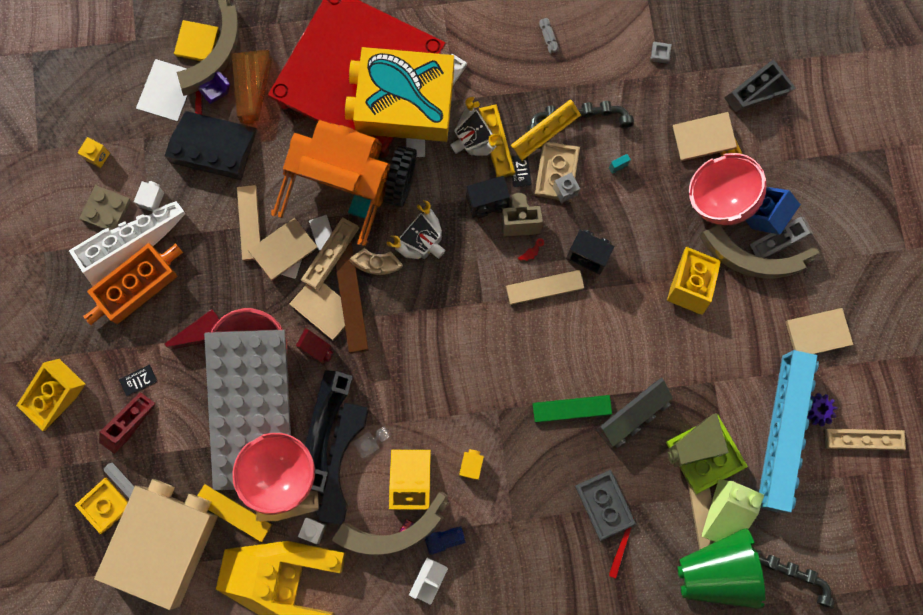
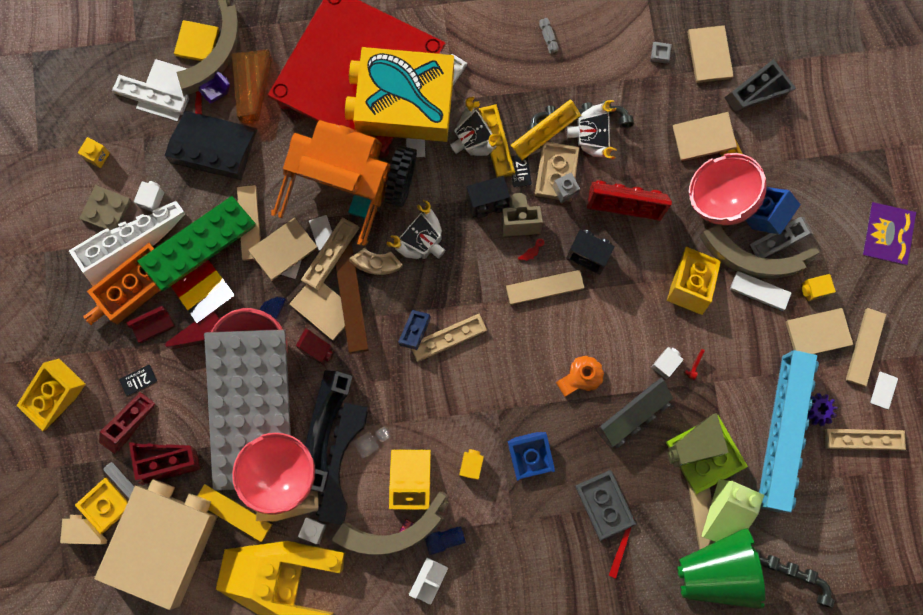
green tile [532,395,612,423] -> none
teal tile [609,154,631,174] -> none
none -> tan slope [60,515,107,544]
none -> white tile [112,75,189,115]
none -> dark red panel [127,306,175,344]
none -> dark red wedge [129,442,200,485]
none -> green plate [137,196,256,292]
none -> sticker [171,260,234,323]
none -> clear blue tile [260,297,286,320]
none -> dark blue plate [398,310,431,350]
none -> tan tile [411,314,487,362]
none -> blue slope [507,432,555,481]
none -> orange animal [556,356,604,397]
none -> torso [567,100,617,159]
none -> red slope [587,181,672,221]
none -> white brick [651,347,684,379]
none -> red piece [684,349,705,380]
none -> tan tile [687,25,734,83]
none -> white tile [730,271,791,311]
none -> yellow brick [802,274,836,301]
none -> tan tile [845,308,886,387]
none -> dark purple sticker [863,202,916,265]
none -> white sticker [870,372,898,409]

